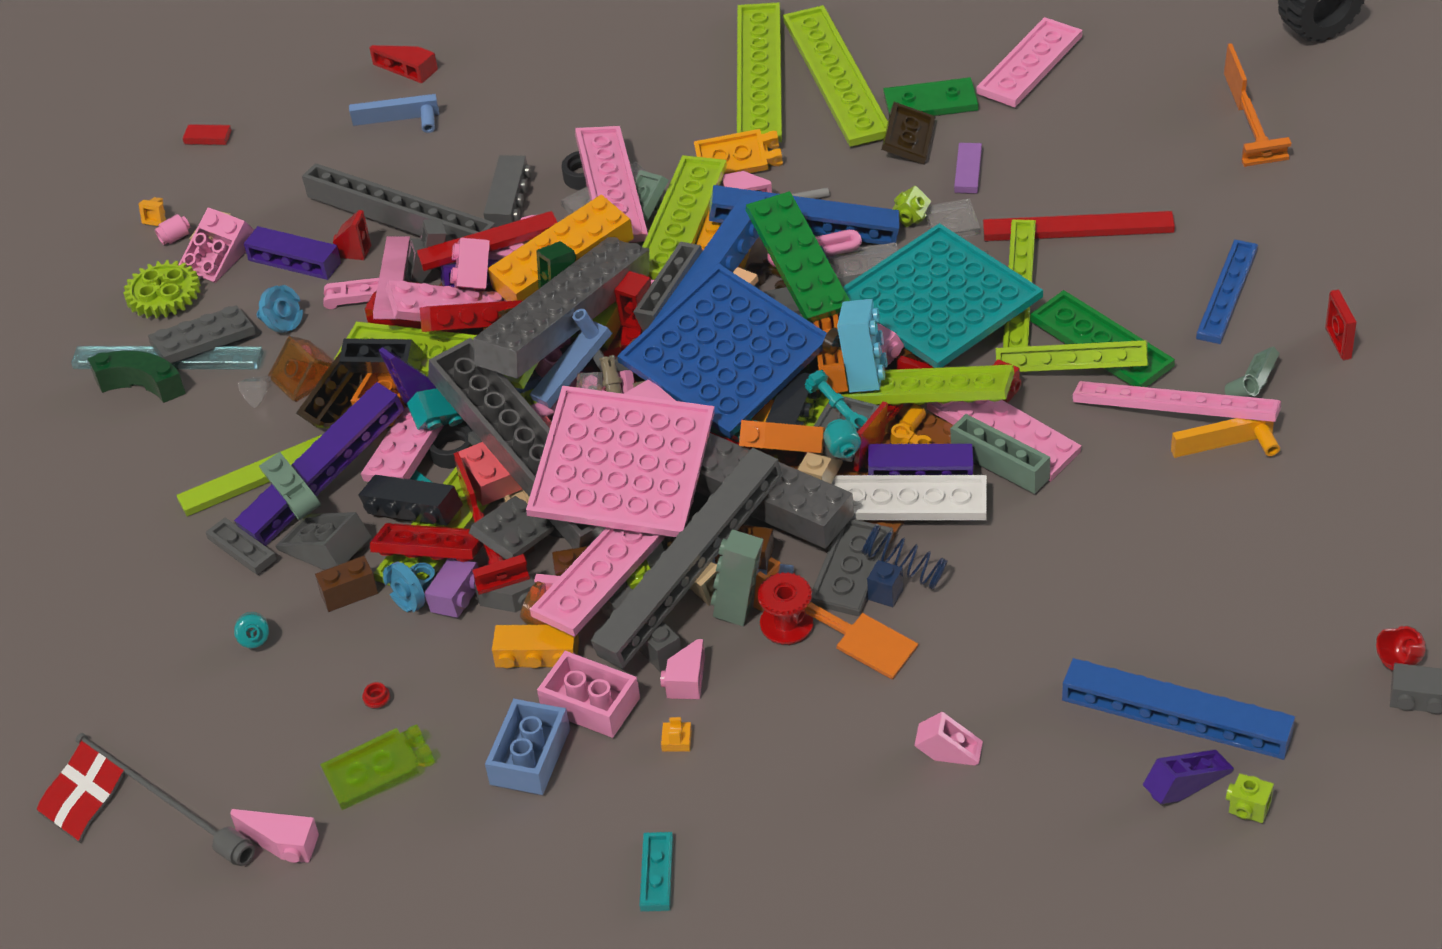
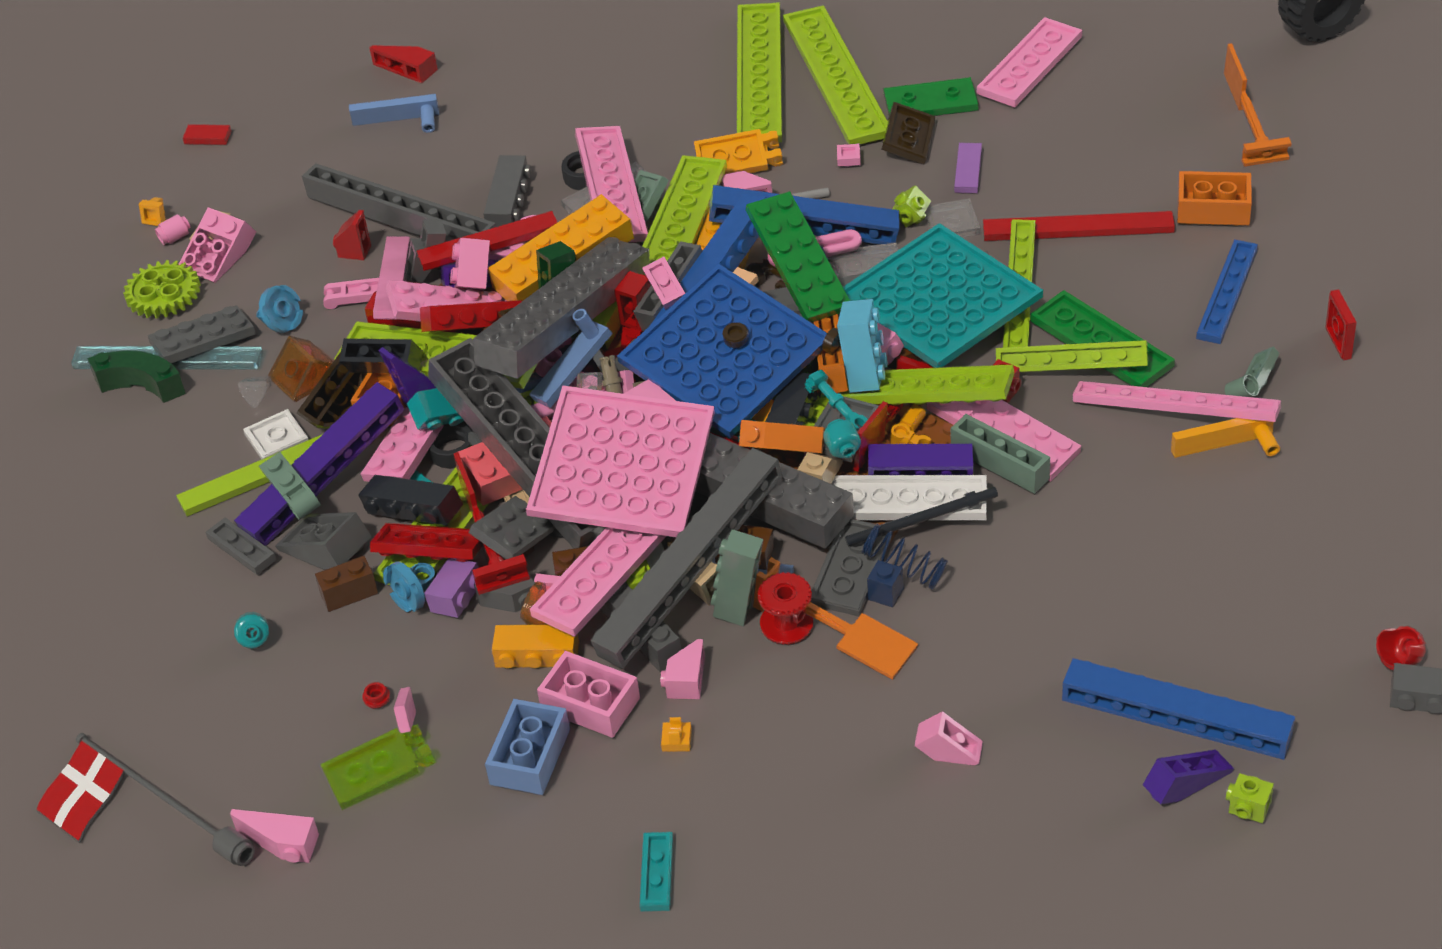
dark purple brick [244,226,341,280] -> none
none -> white tile [243,409,309,460]
none -> bright pink tile [394,687,416,733]
none -> bright pink plate [642,257,685,310]
none -> dark brown tile [723,322,749,348]
none -> bright pink plate [837,144,860,166]
none -> black bar [845,487,998,547]
none -> orange brick [1177,171,1252,225]

